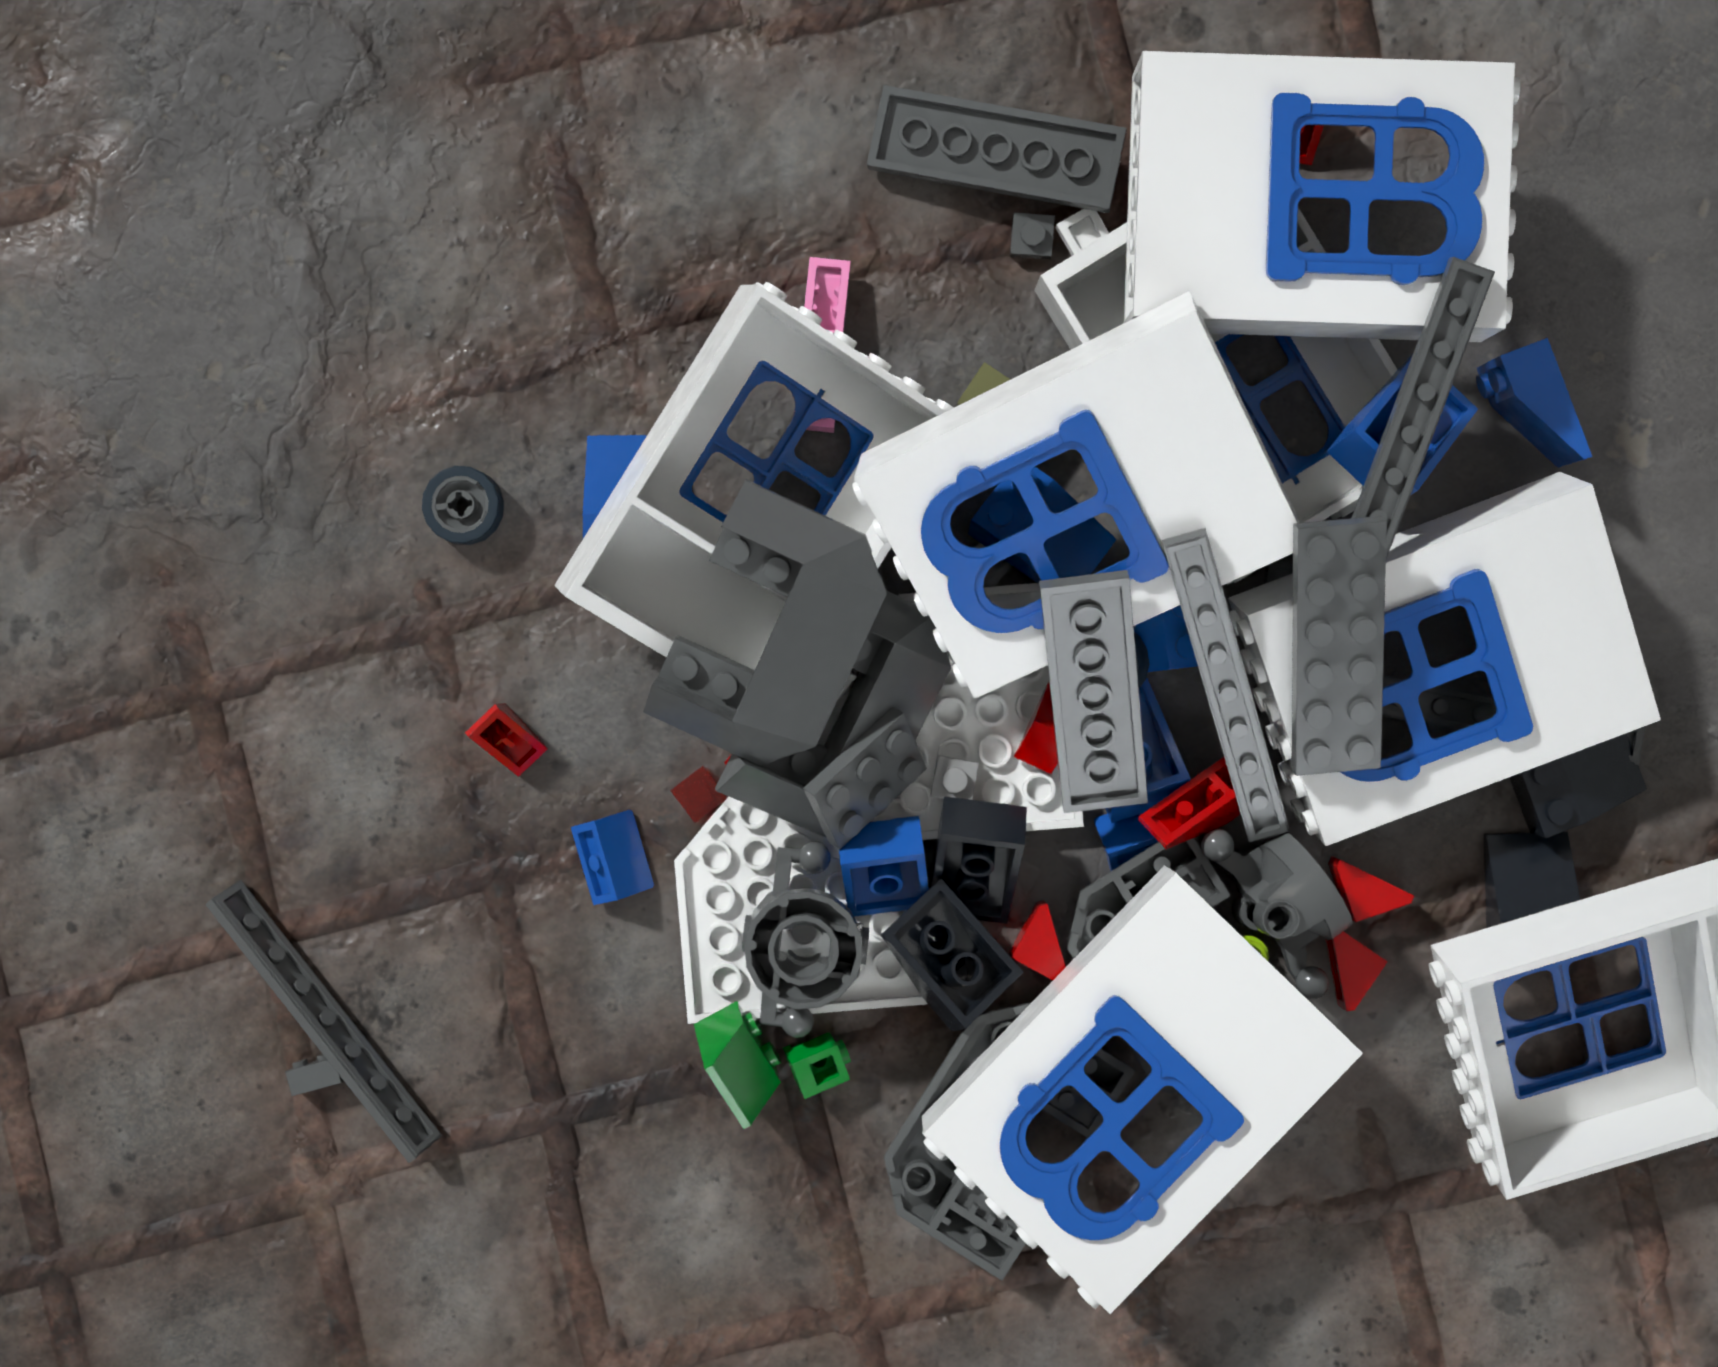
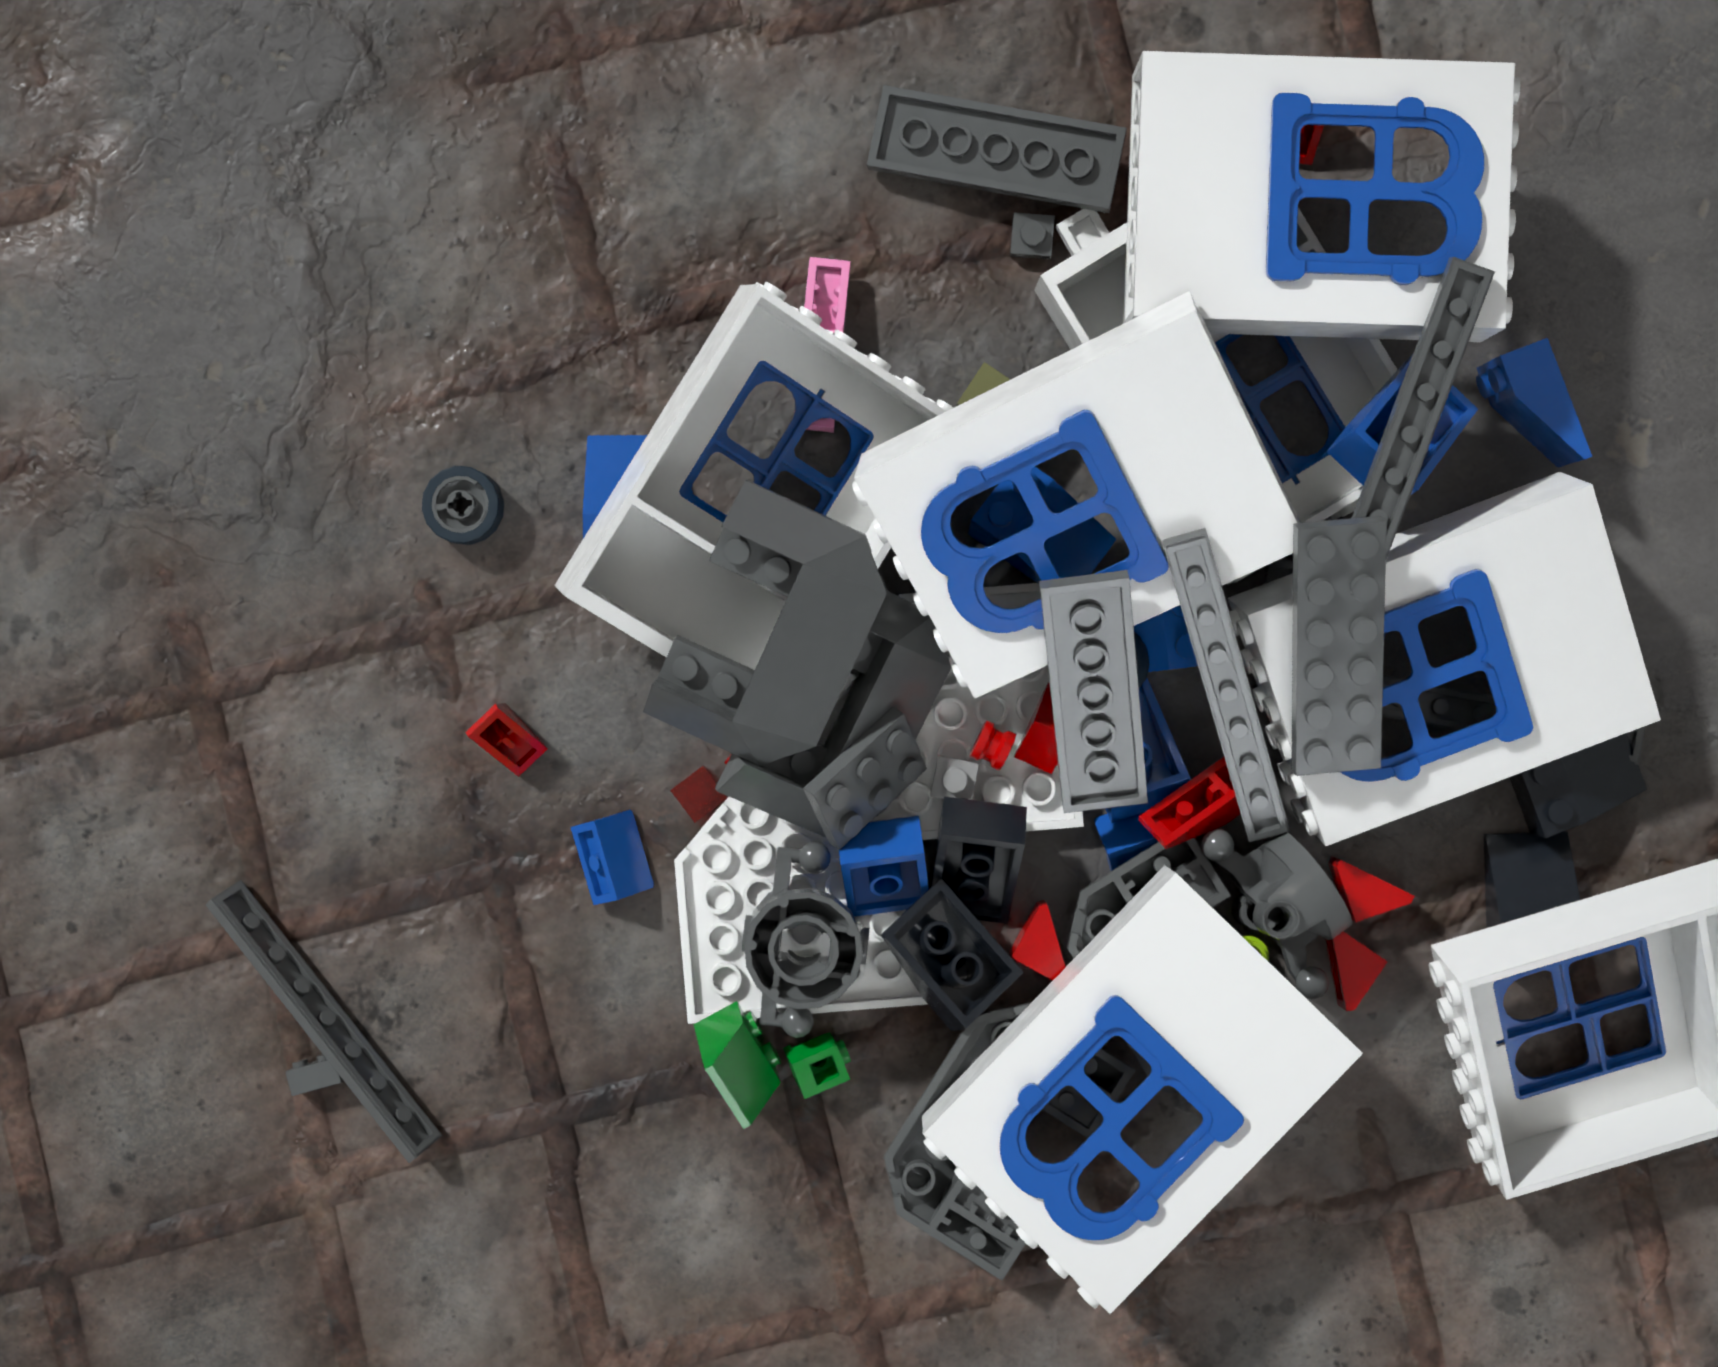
none -> red wheel [969,720,1017,771]

